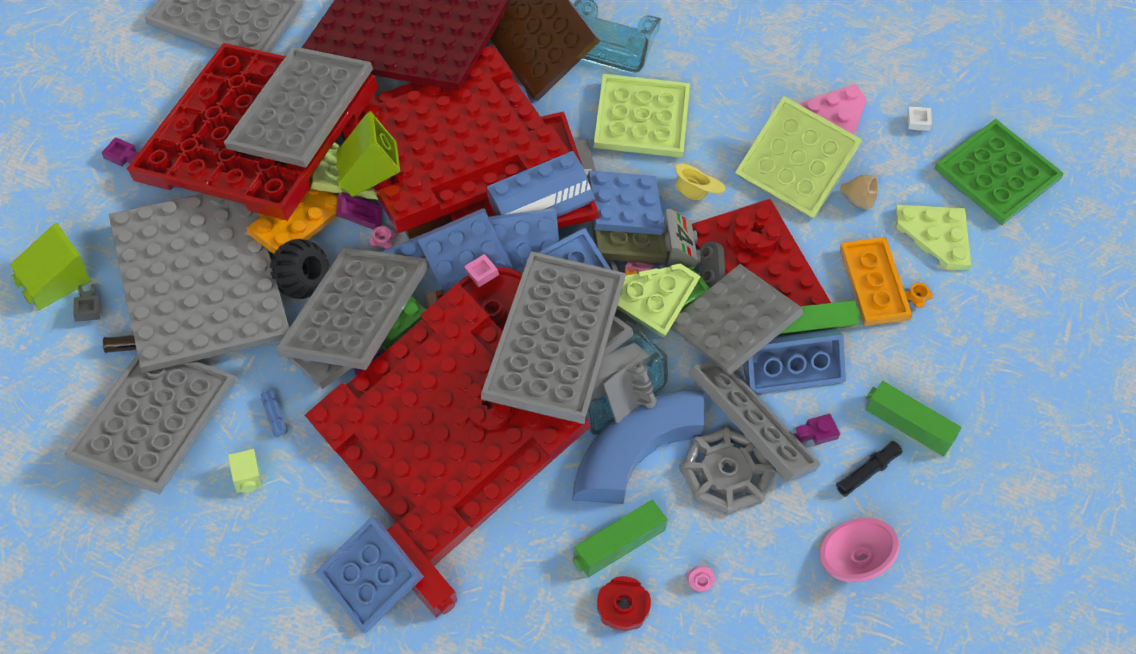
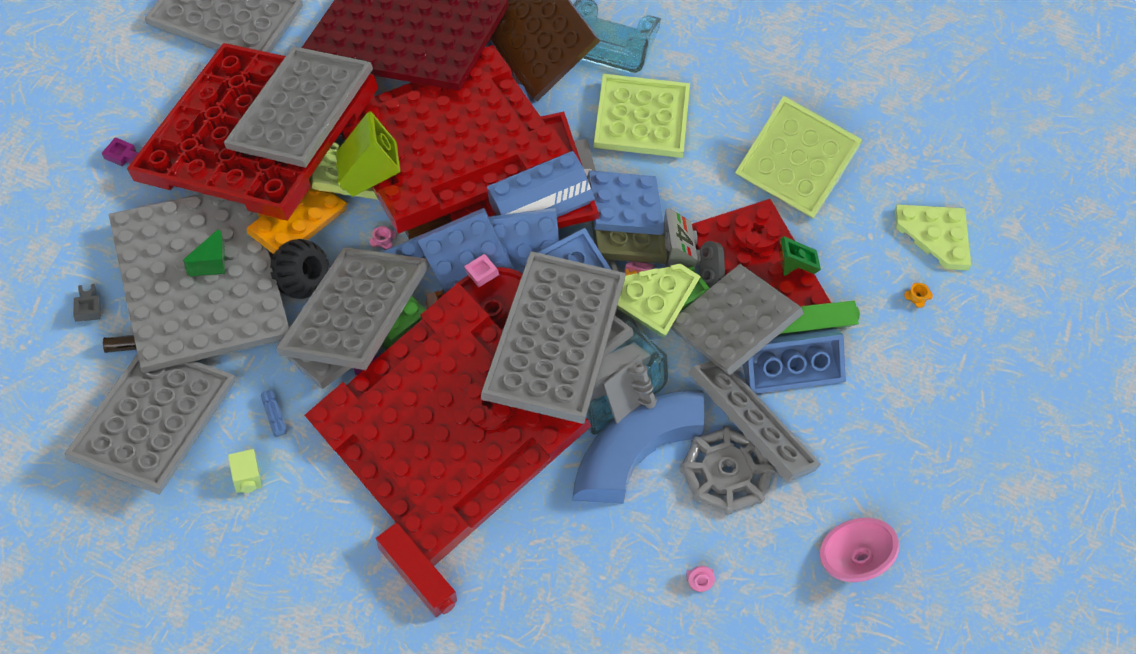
lime slope [10,223,91,311] -> none
medium blue plate [316,517,424,633] -> none
magenta plate [336,192,382,230] -> none
bright green brick [572,499,668,578] -> none
red plate [597,576,651,631] -> none
light yellow piece [675,164,726,200] -> none
magenta plate [793,414,840,445] -> none
bright pink plate [799,84,867,135] -> none
black pin [836,441,903,497] -> none
tan helmet [840,175,878,210] -> none
light orange plate [840,237,912,326] -> none
bright green brick [866,381,962,457] -> none
white plate [907,106,932,131] -> none
bright green plate [934,119,1064,225] -> none
none -> green slope [183,230,225,277]
none -> green slope [780,236,821,276]

